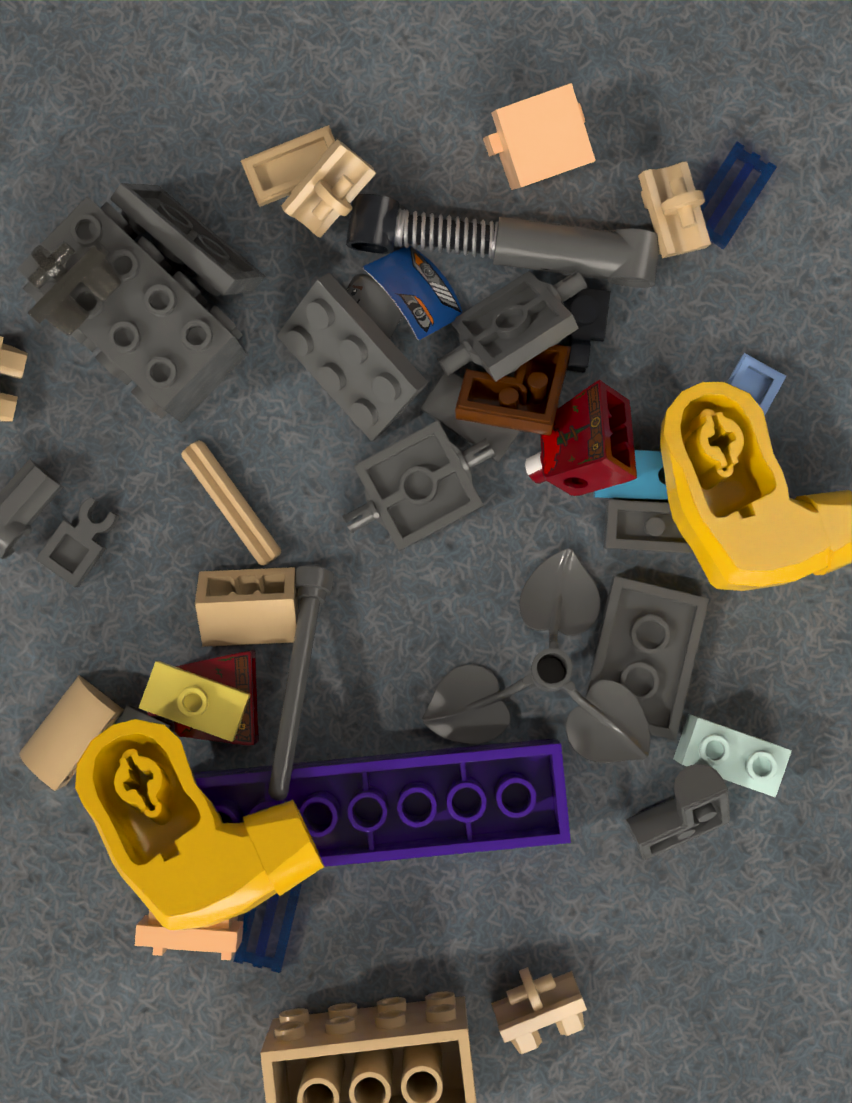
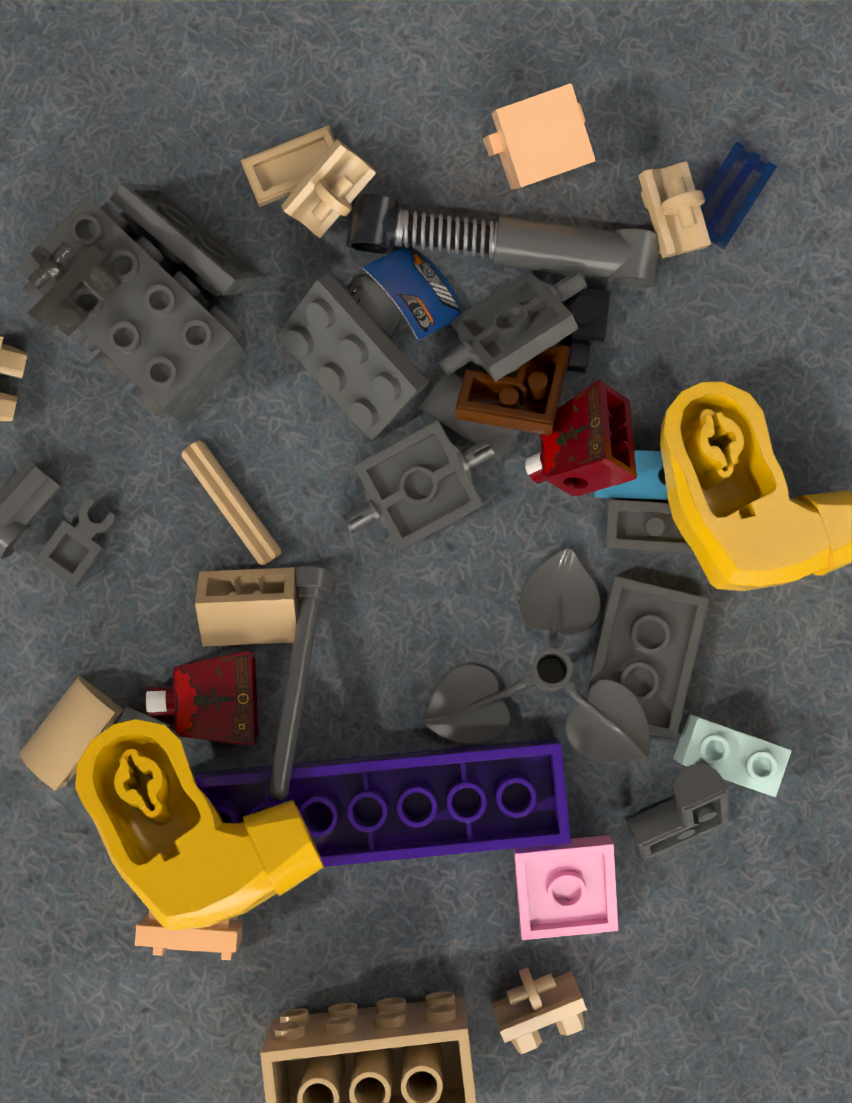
light yellow plate [139,661,251,742] -> none
clear blue tile [233,881,303,973] -> none
light blue tile [727,353,786,416] -> none
none -> bright pink plate [513,835,618,940]

